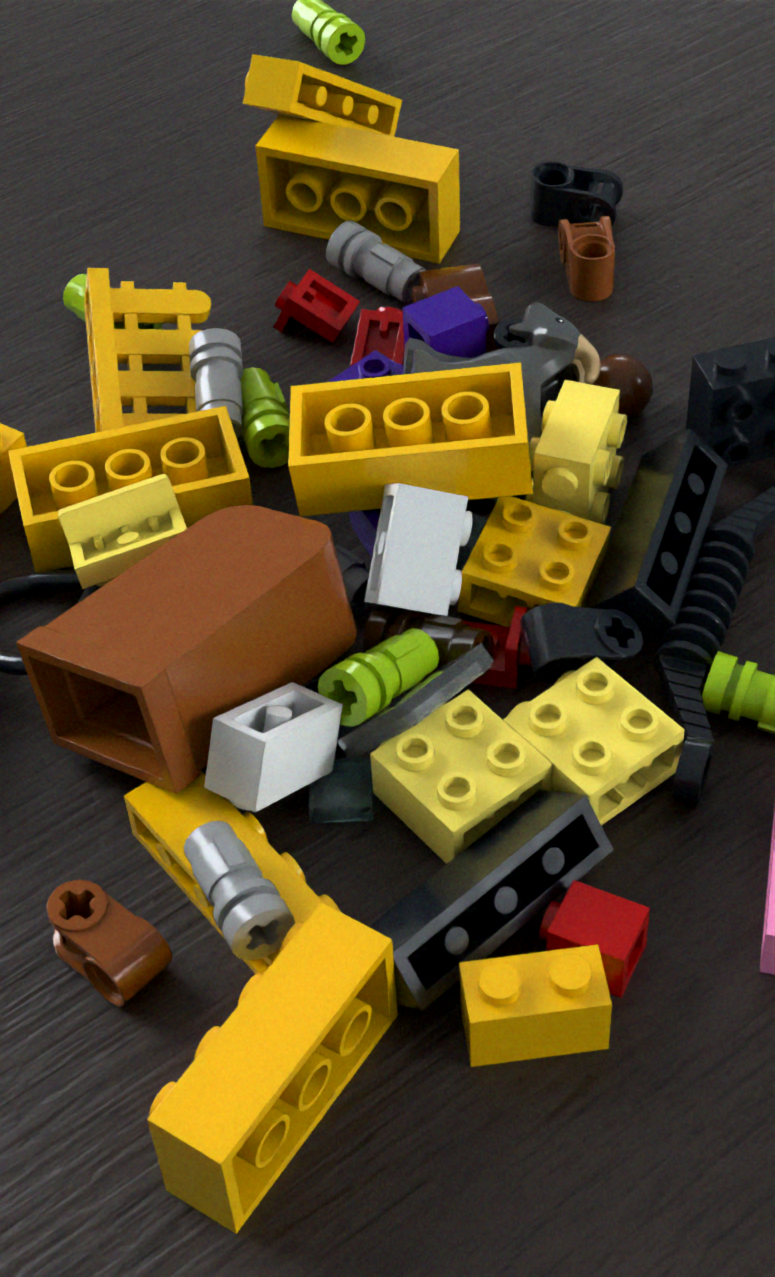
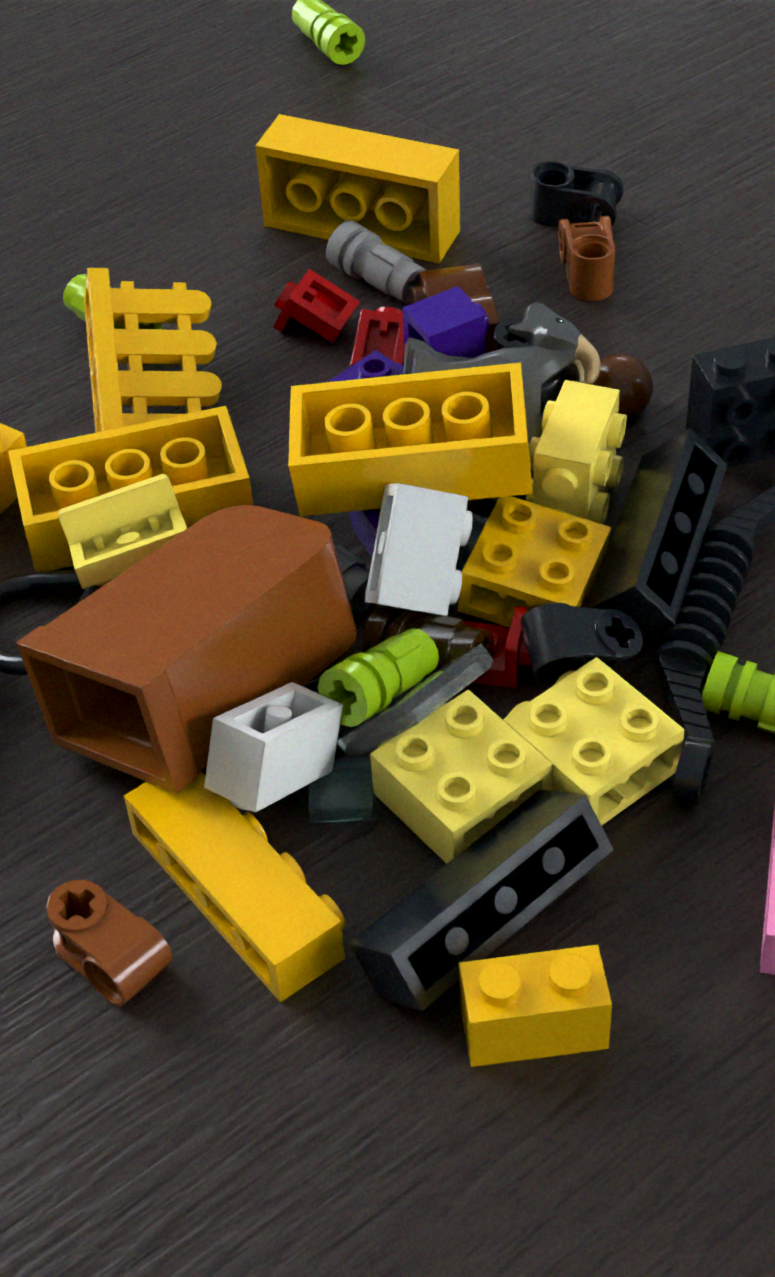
yellow brick [147,902,398,1234] -> none
light grey axle [184,821,295,960] -> none
light grey axle [189,328,243,438] -> none
lime axle [240,367,290,468] -> none
yellow brick [243,54,402,137] -> none
red brick [539,880,650,998] -> none

